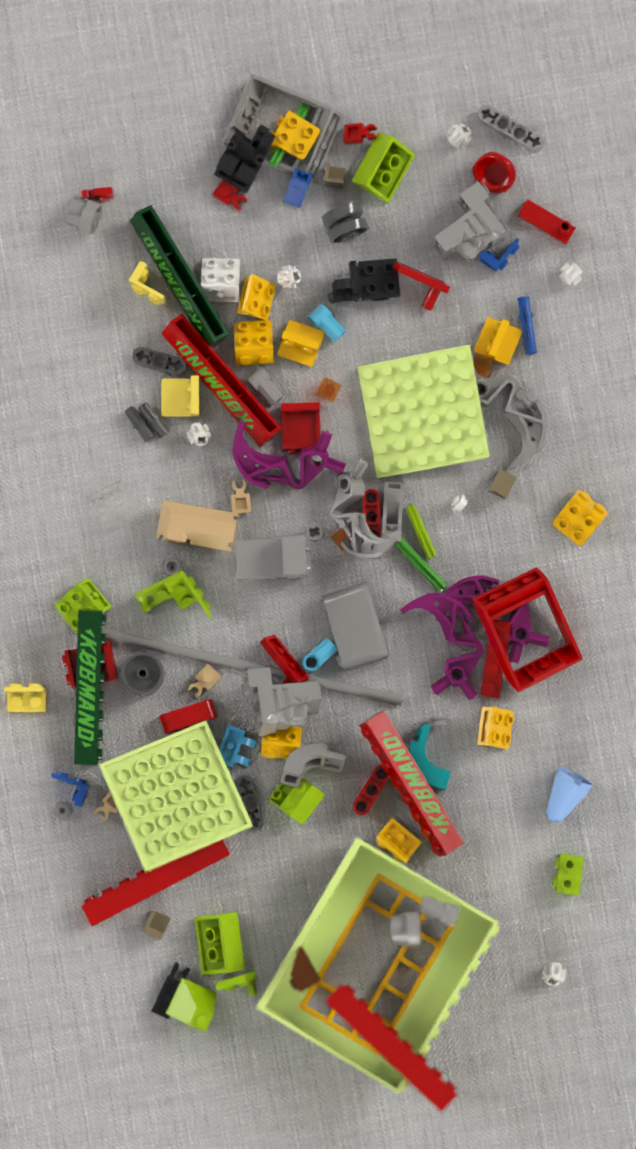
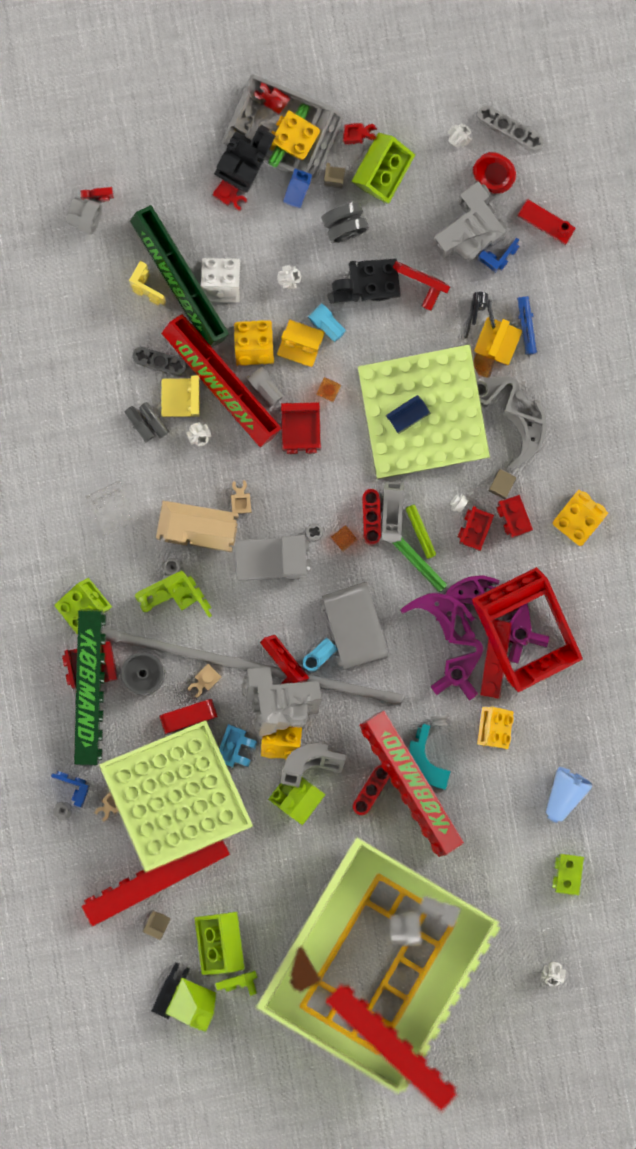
light yellow bracket [4,684,47,712] -> none
magenta piece [232,420,346,489] -> none
yellow bracket [236,274,276,321] -> none
dark grey beam [236,775,263,830] -> none
light grey piece [329,458,402,559] -> none
yellow bracket [376,817,422,863] -> none
white gear [559,262,583,286] -> none
none -> red plate [254,83,290,114]
none -> dark blue panel [386,395,431,434]
none -> red bracket [457,506,494,551]
none -> black plant [464,292,495,339]
none -> red bracket [496,494,533,539]

